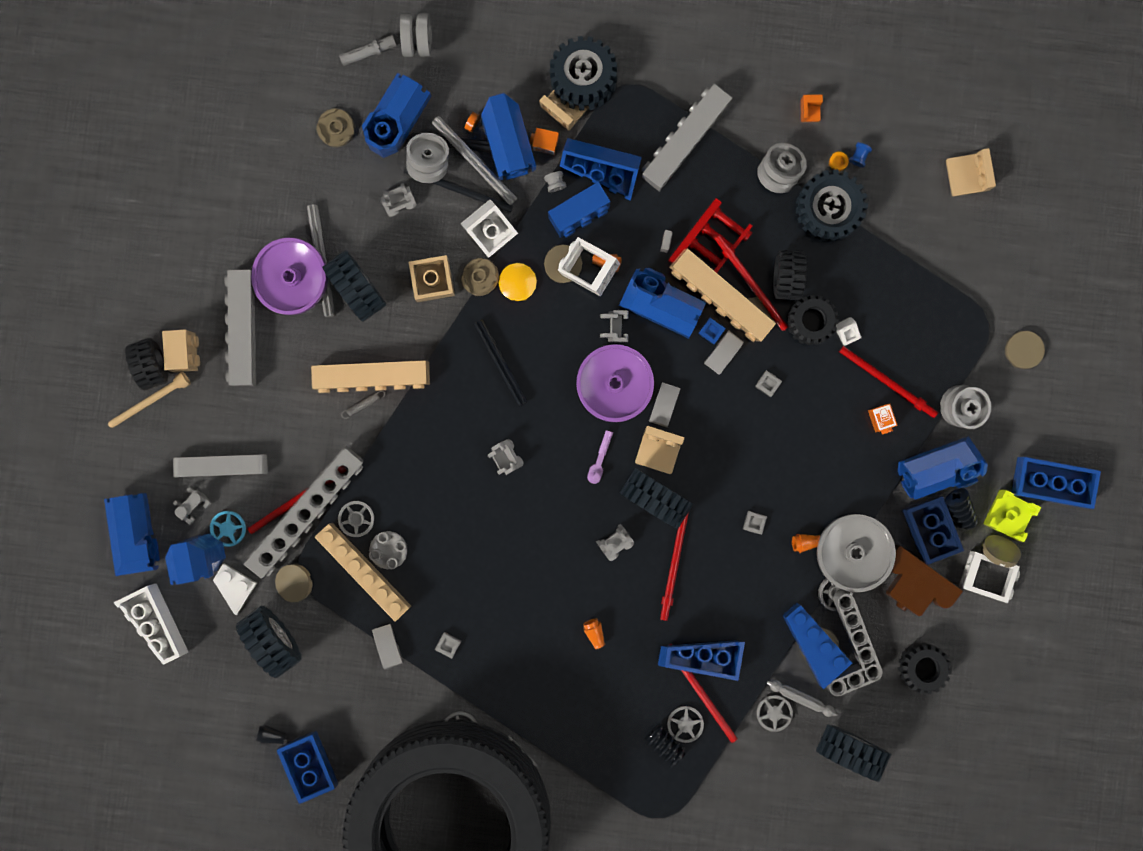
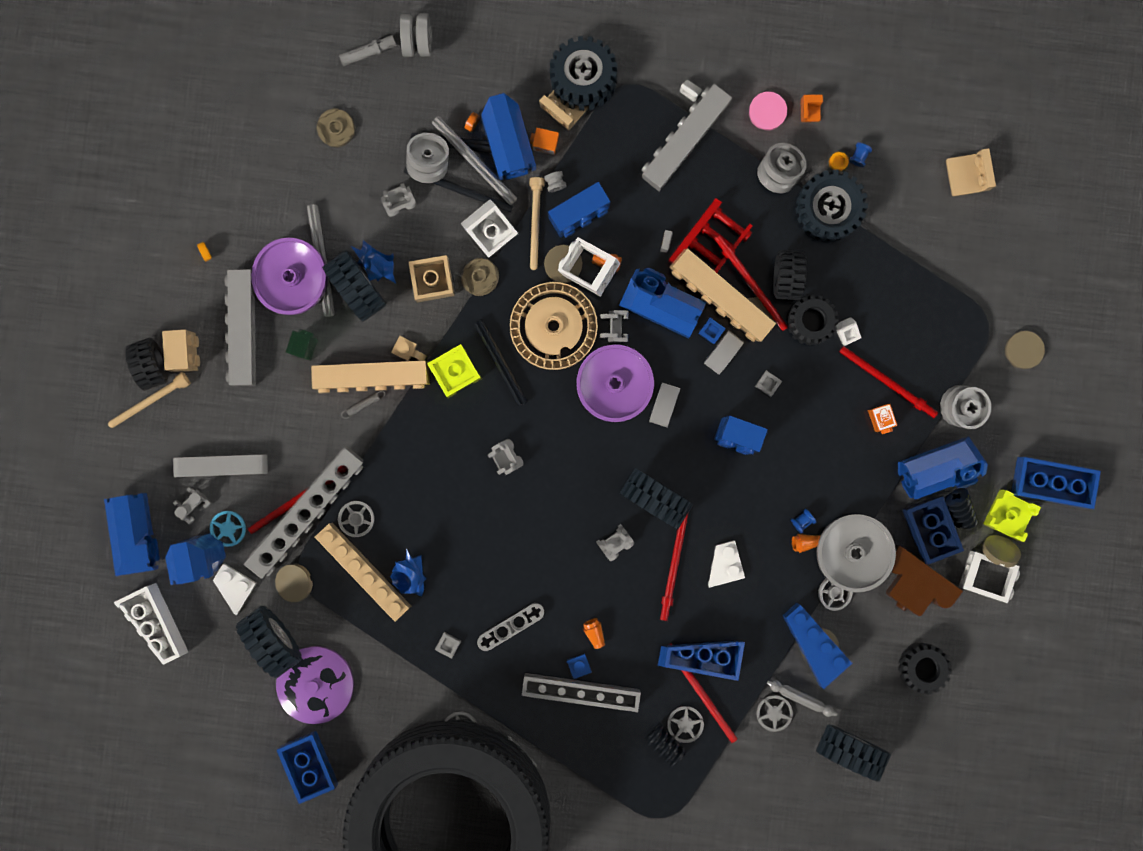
black cone [256,725,286,744] -> none
blue brick [362,73,432,158] -> none
light grey dish [369,531,407,570] -> none
light grey slope [372,624,403,669] -> none
yellow dish [498,263,537,301] -> none
blue wedge [560,138,642,201] -> none
lavender piece [587,430,613,484] -> none
tan bracket [635,426,684,474] -> none
light grey tile [743,511,767,535] -> none
light grey beam [827,590,882,696] -> none
none -> light orange tile [197,242,212,262]
none -> medium lavender dish [276,646,354,724]
none -> clear green brick [285,329,318,361]
none -> blue hair [351,240,396,284]
none -> blue hair [390,549,426,597]
none -> tan plate [391,336,427,361]
none -> neon yellow panel [427,344,481,398]
none -> light grey beam [477,603,544,651]
none -> tan piece [510,282,598,370]
none -> light grey brick [522,673,641,712]
none -> tan piece [529,177,545,270]
none -> blue plate [567,653,592,679]
none -> white slope [680,80,702,101]
none -> white wing [708,540,745,588]
none -> blue brick [714,416,768,455]
none -> bright pink tile [749,92,787,131]
none -> blue bush [791,509,816,534]

